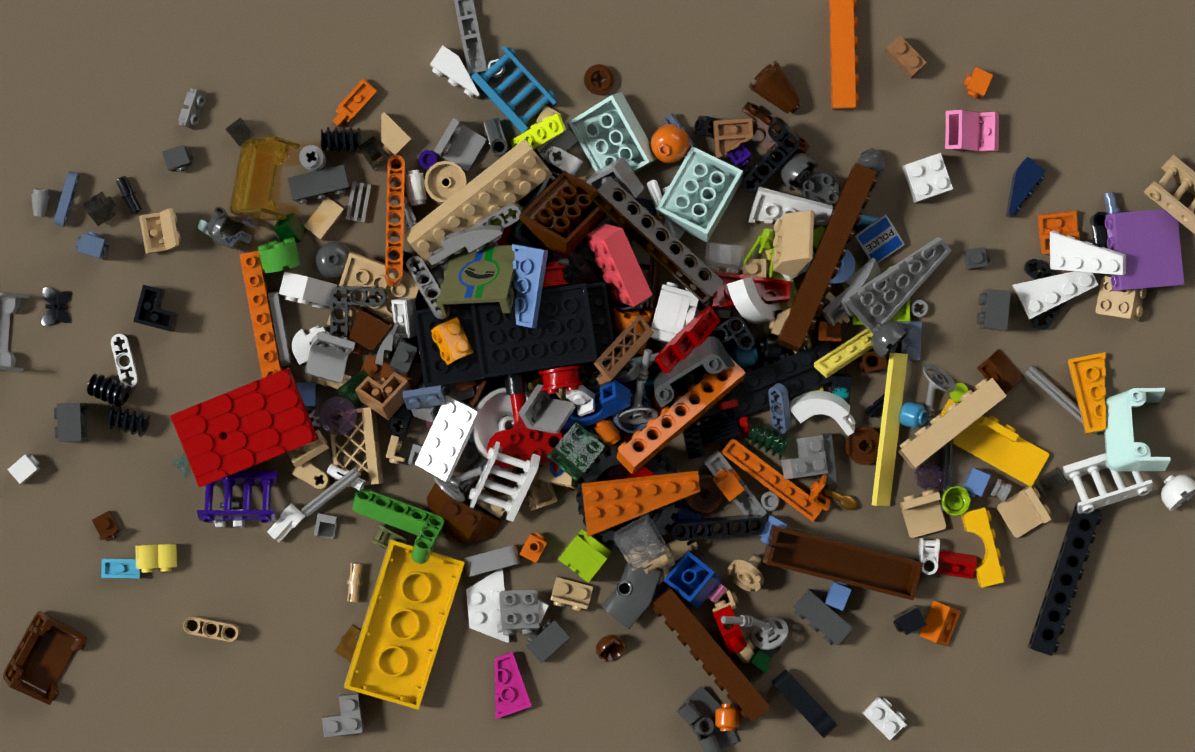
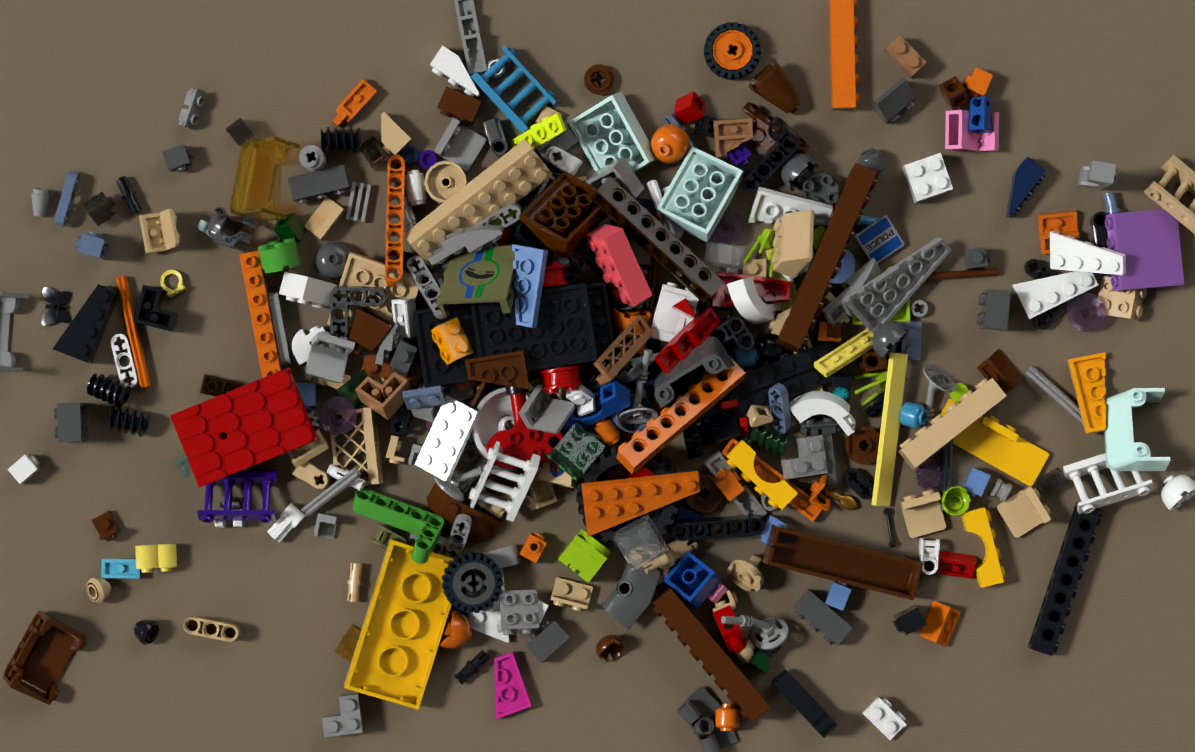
none -> black wedge [53,284,119,363]
none -> tan cone [86,578,111,603]
none -> orange axle [116,276,151,388]
none -> black cone [134,620,159,645]
none -> light yellow piece [160,270,186,298]
none -> dark brown slope [200,374,243,397]
none -> dark blue tile [400,146,420,166]
none -> light grey beam [409,514,472,558]
none -> reddish brown brick [437,86,482,125]
none -> orange cylinder [439,609,472,649]
none -> wheel [441,552,503,613]
none -> black pin [454,649,491,685]
none -> reddish brown wing [465,351,530,390]
none -> red slope [672,299,695,318]
none -> red panel [674,91,706,124]
none -> wheel [704,22,761,80]
none -> dish [710,208,743,245]
none -> yellow arch [726,440,798,510]
none -> tan slope [746,405,774,427]
none -> dark grey hinge [800,415,839,436]
none -> black beam [844,468,874,499]
none -> lime plant [854,369,888,406]
none -> dark grey slope [871,77,917,123]
none -> black hinge [883,508,896,548]
none -> reddish brown bar [925,268,999,281]
none -> reddish brown brick [939,76,970,111]
none -> blue leg [969,96,993,134]
none -> clear purple dish [1067,293,1106,332]
none -> light grey arch [1078,161,1118,190]

